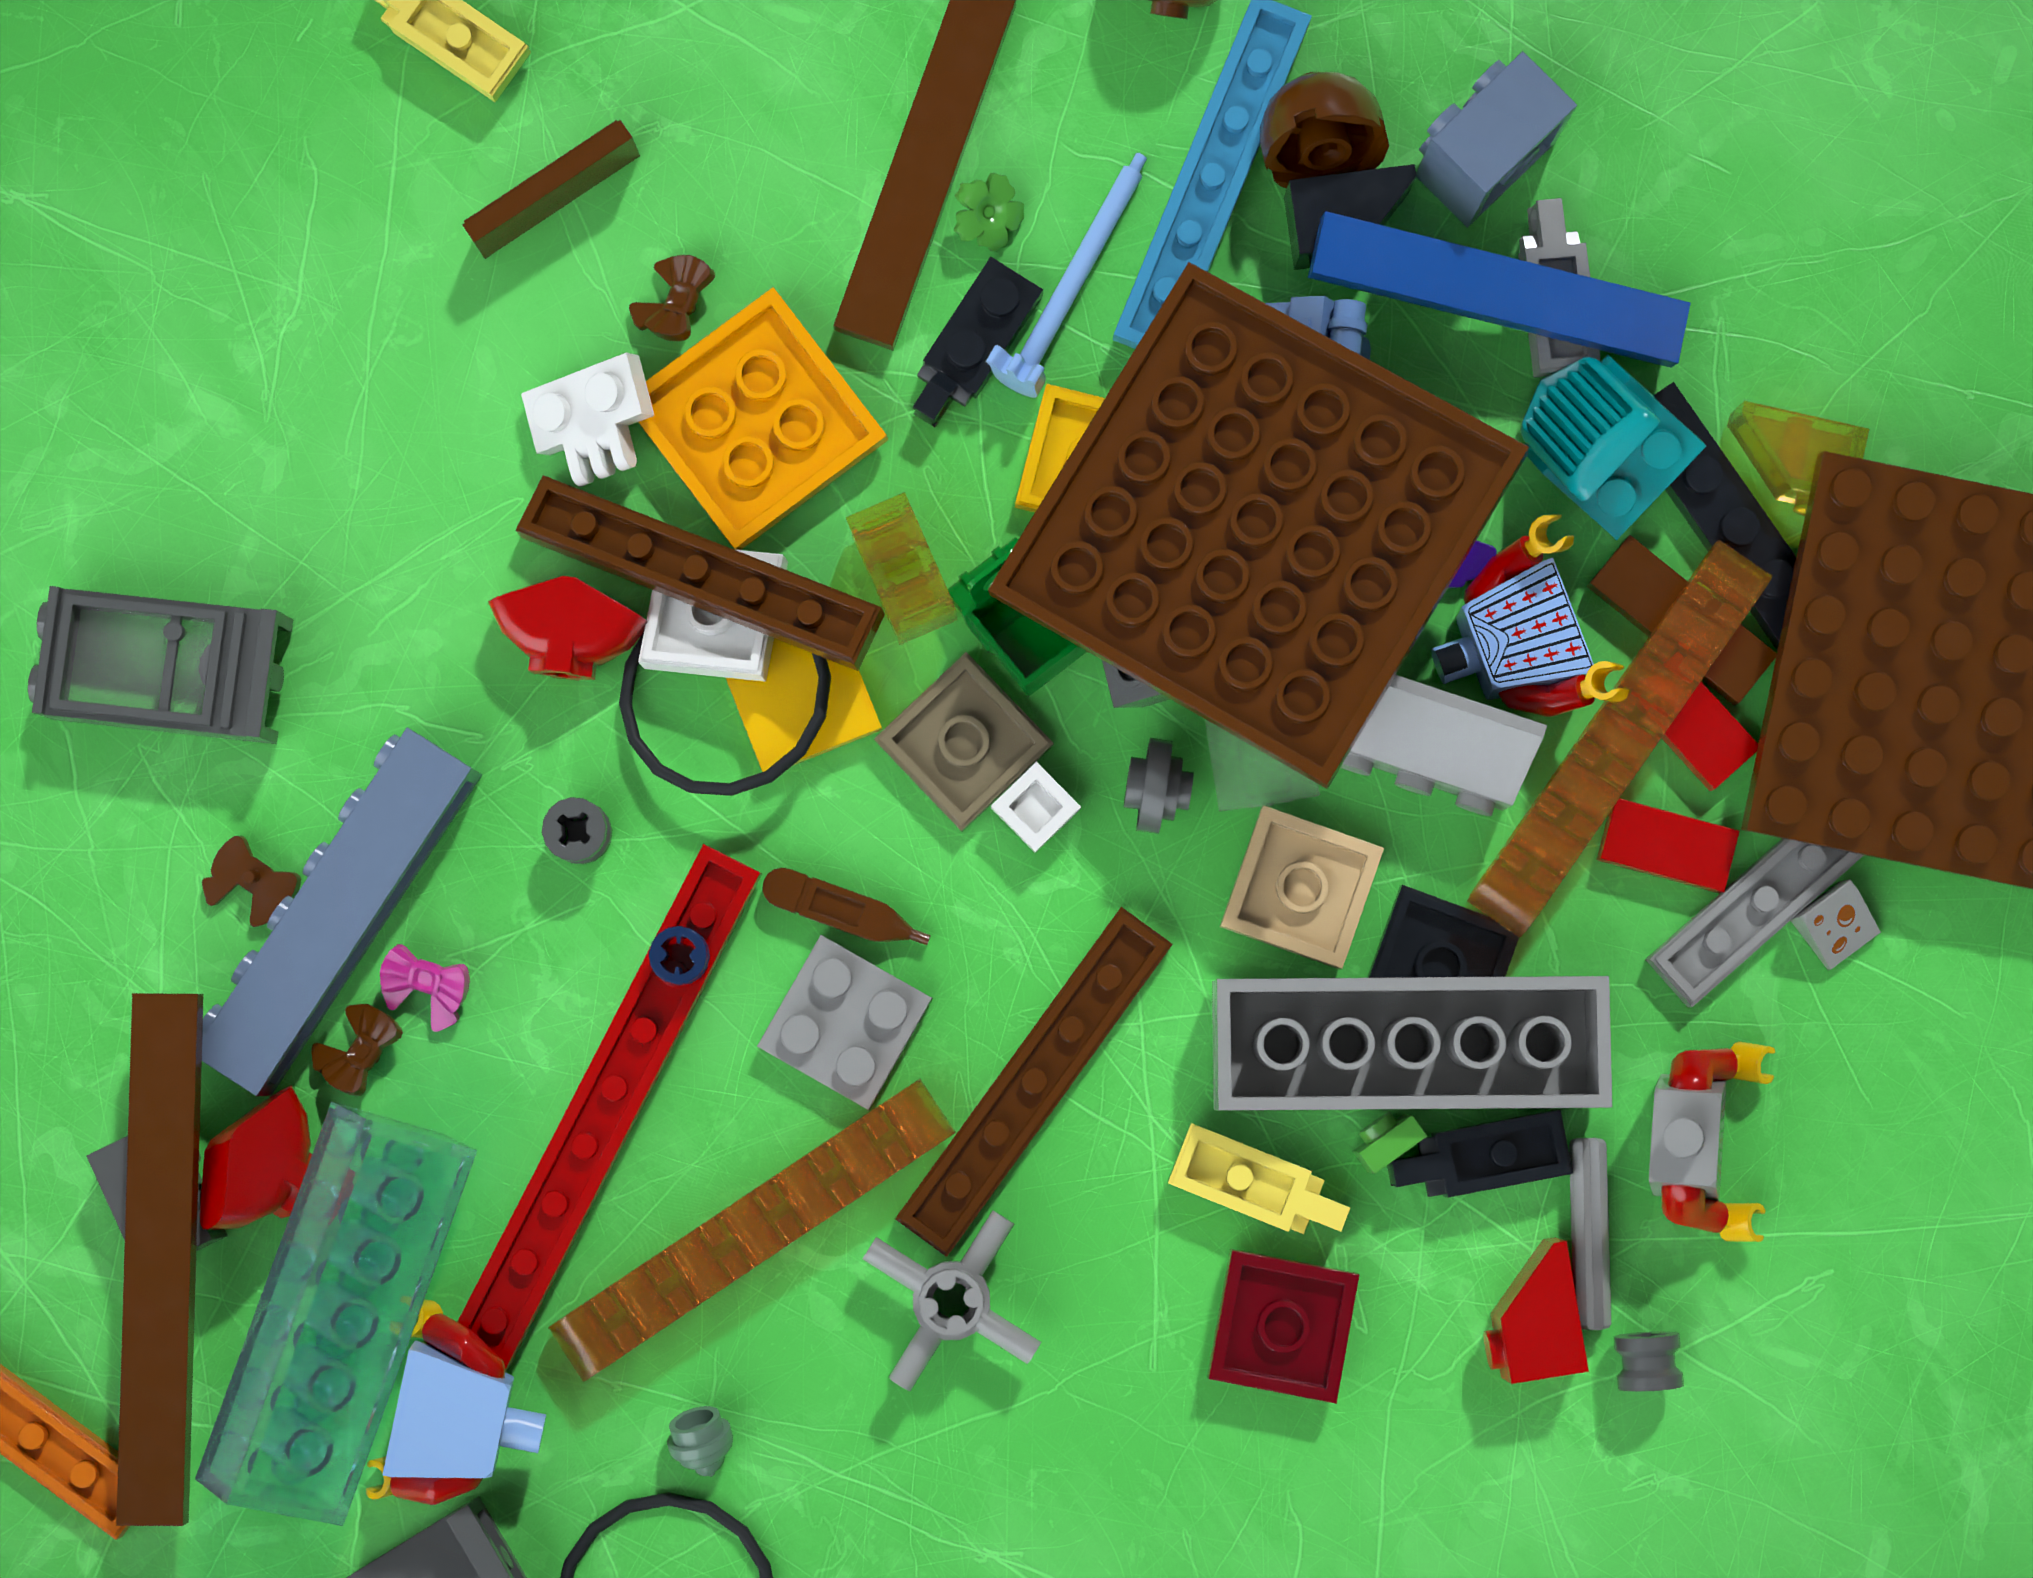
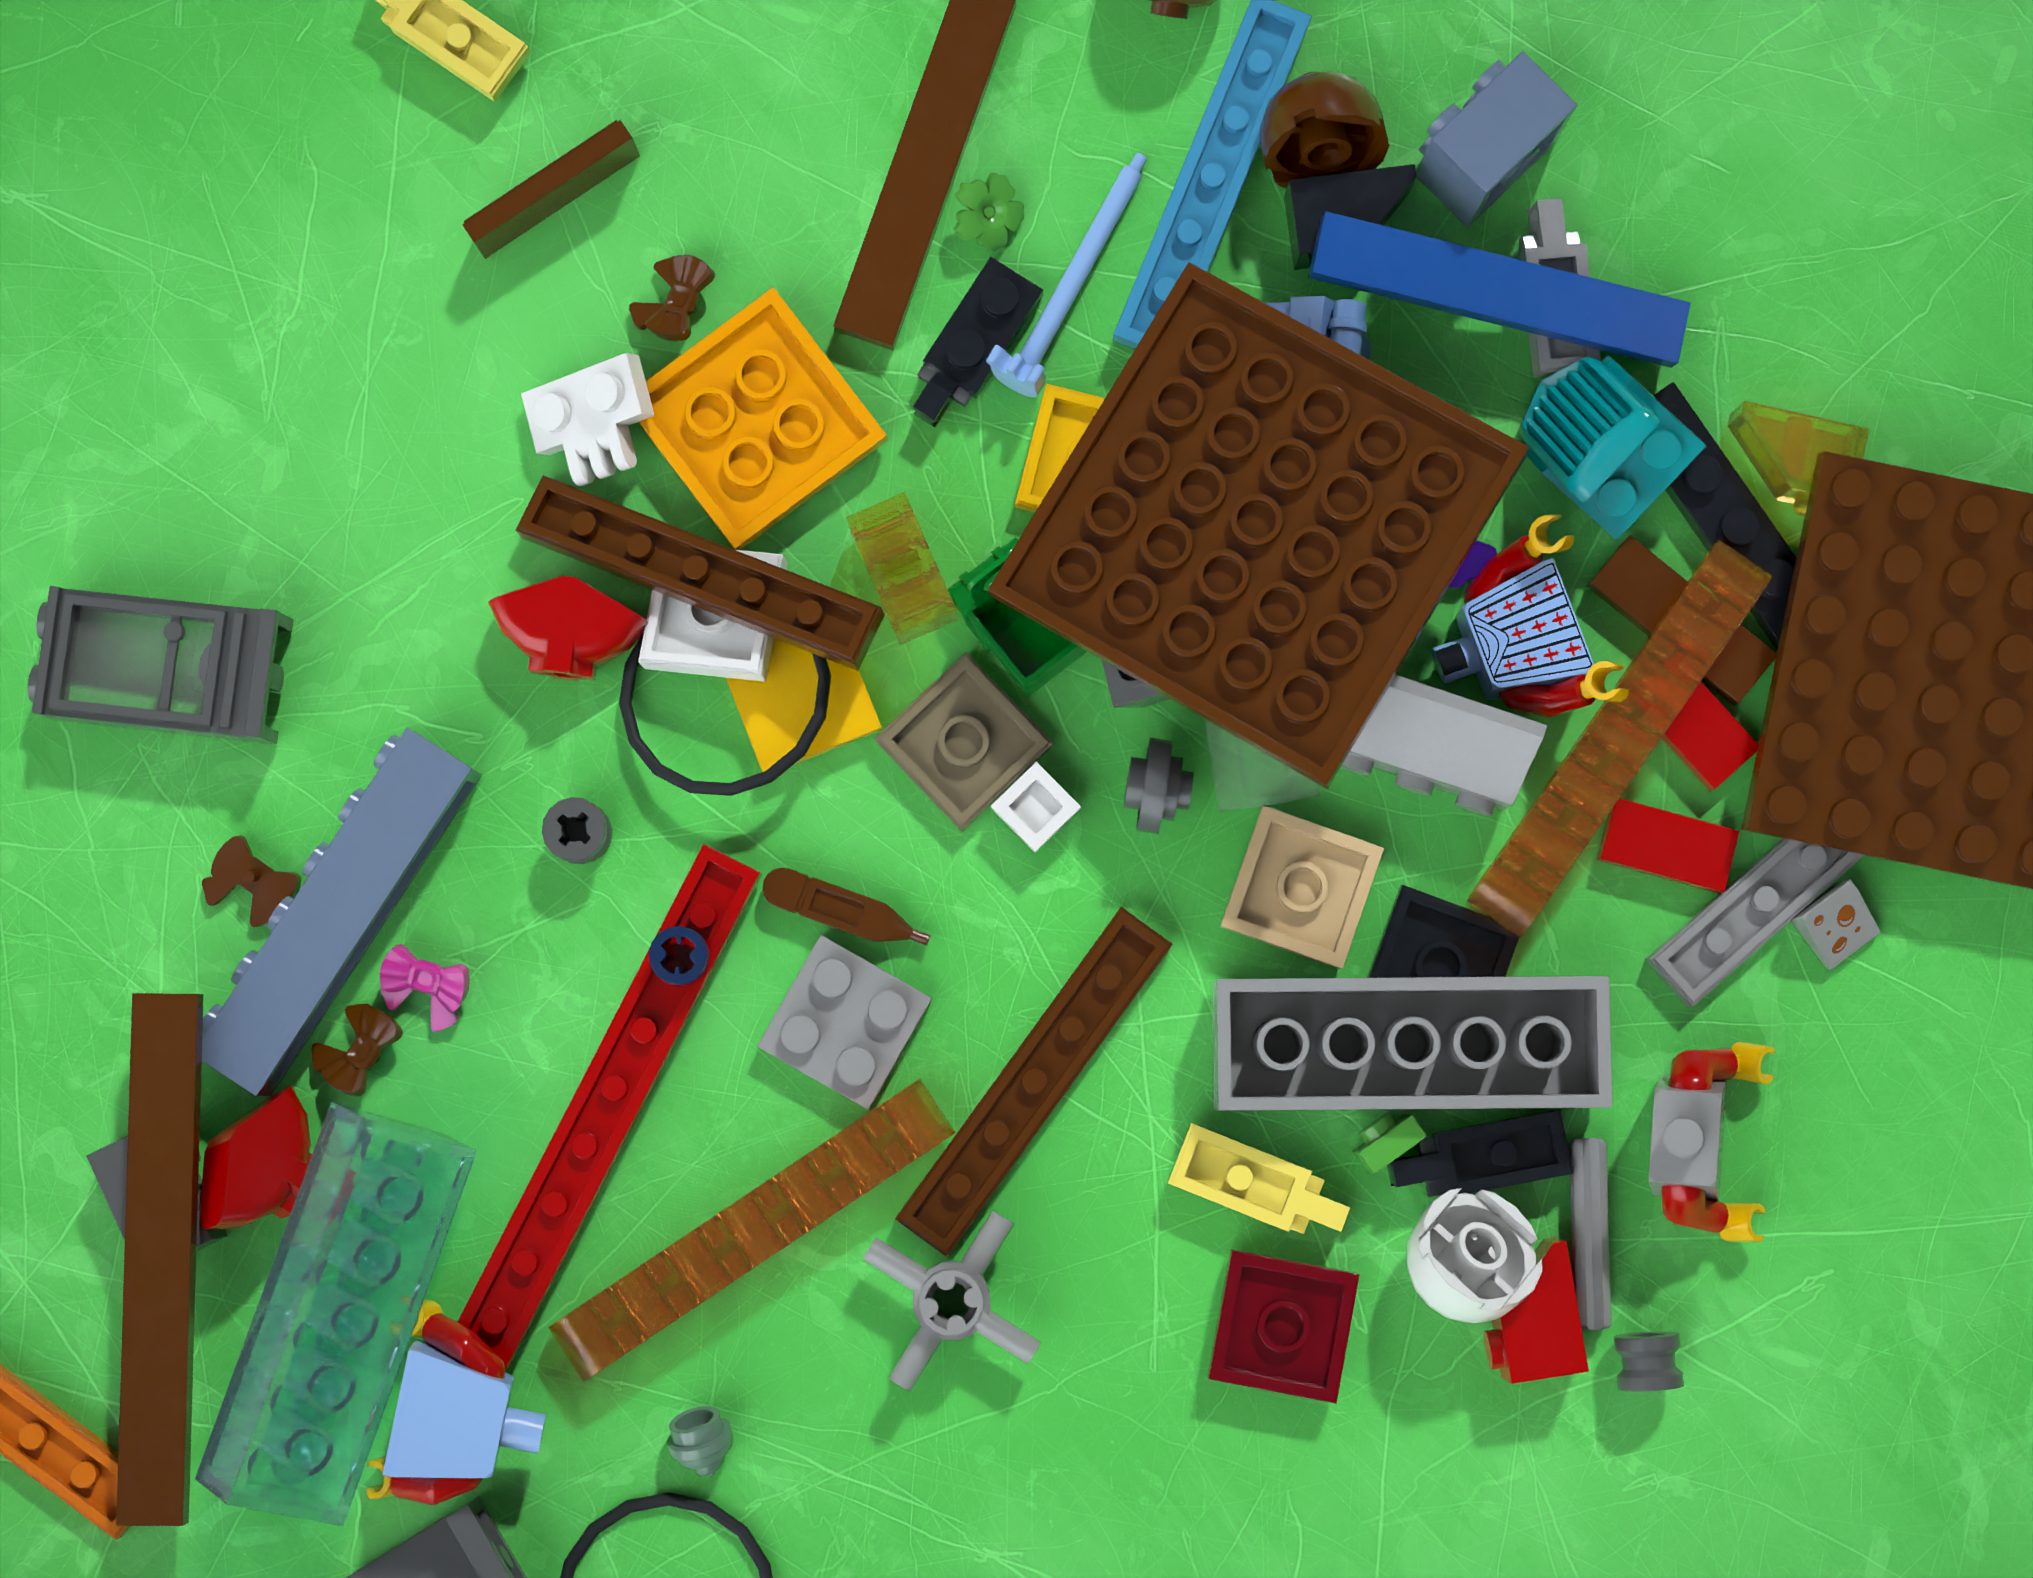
none -> white cylinder [1407,1188,1542,1323]

